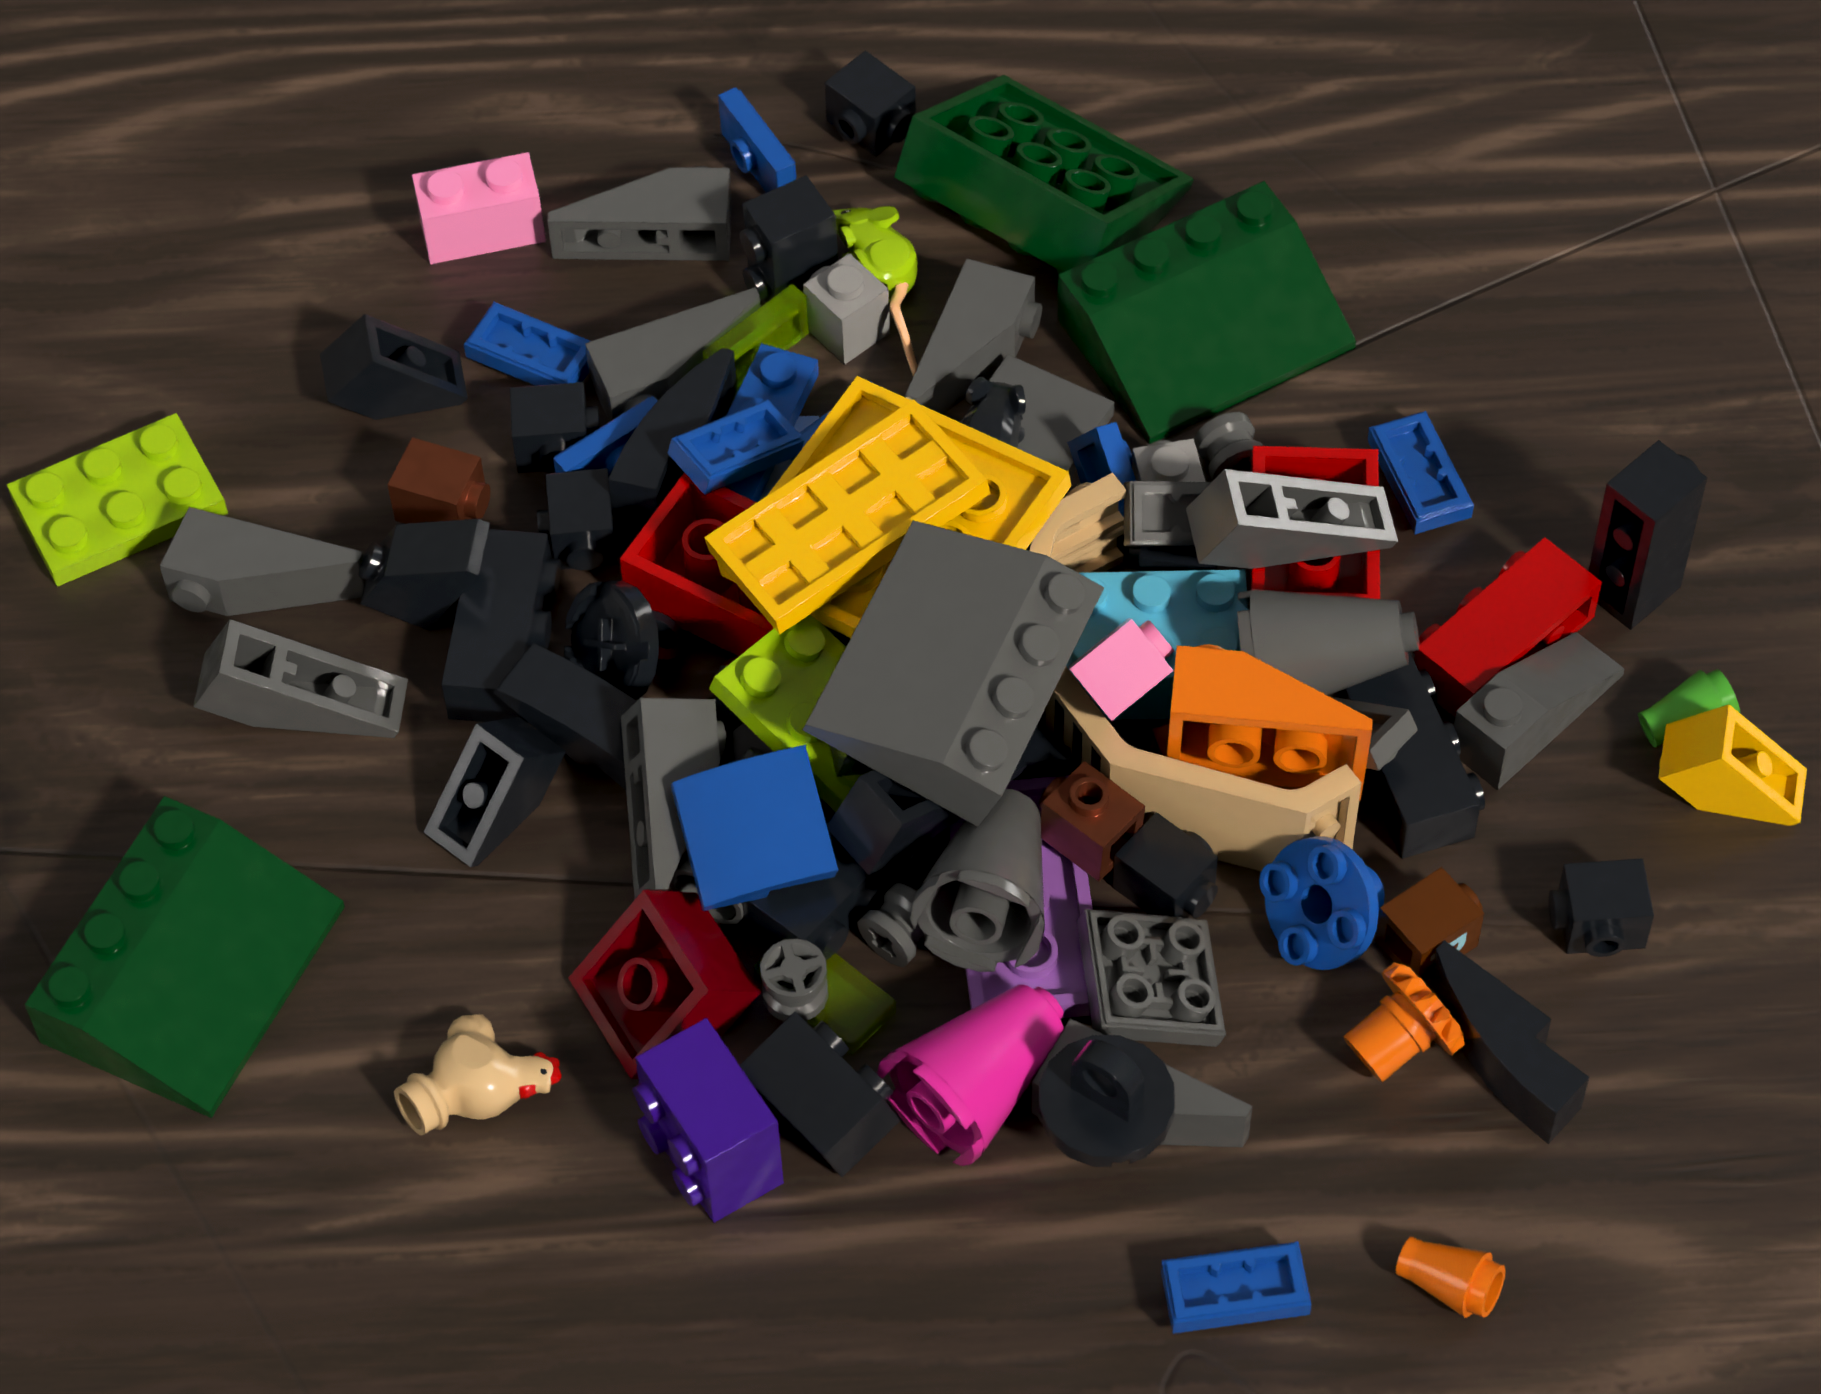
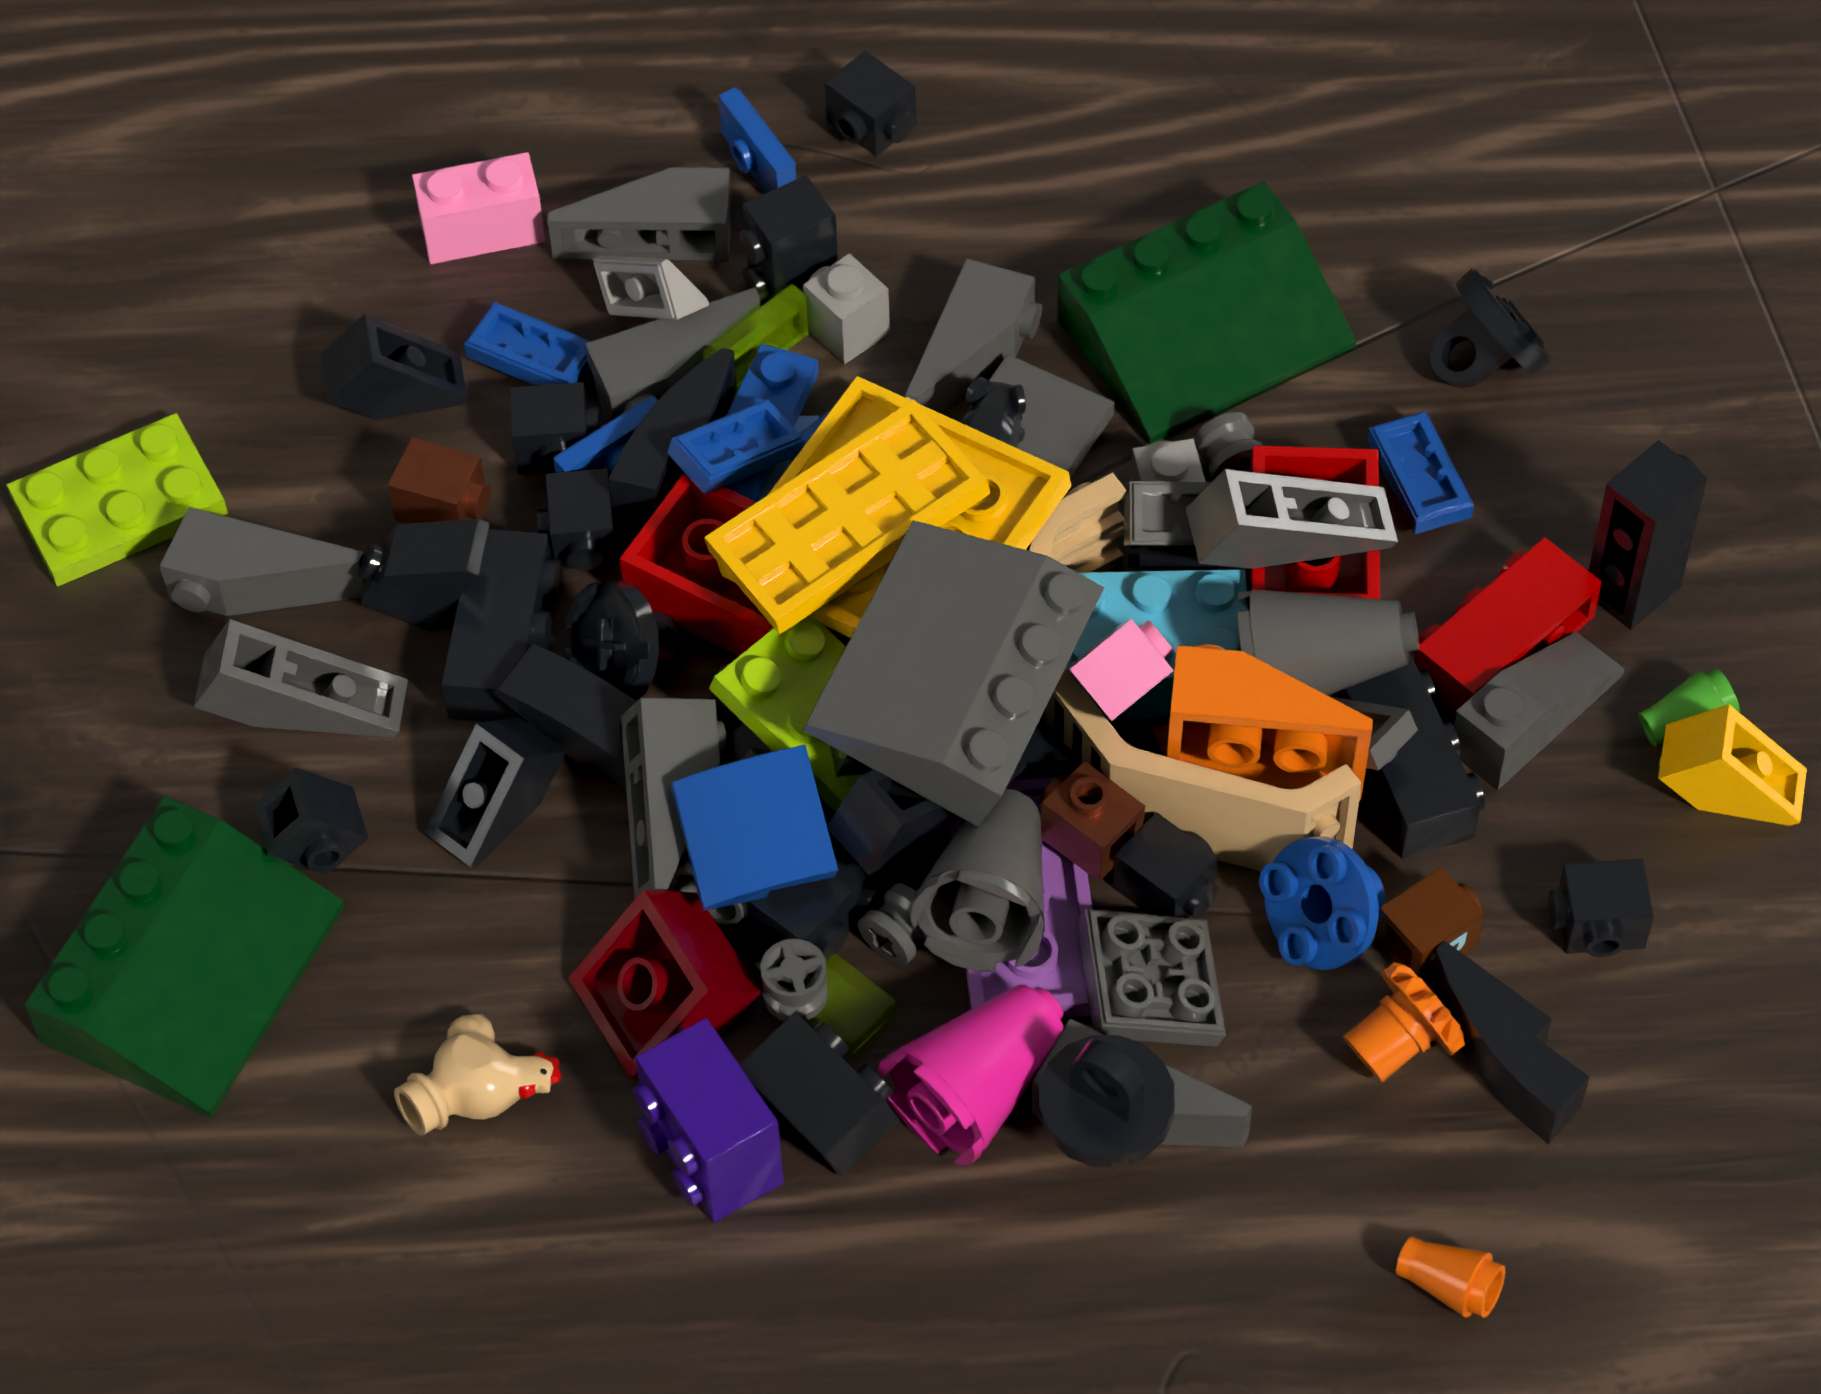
lime animal [833,206,918,377] -> none
dark green slope [894,75,1194,274] -> none
blue plate [1067,422,1136,527] -> none
blue plate [1161,1242,1312,1334] -> none
none -> black brick [253,768,369,875]
none -> light grey slope [593,255,709,320]
none -> black tile [1430,269,1551,388]

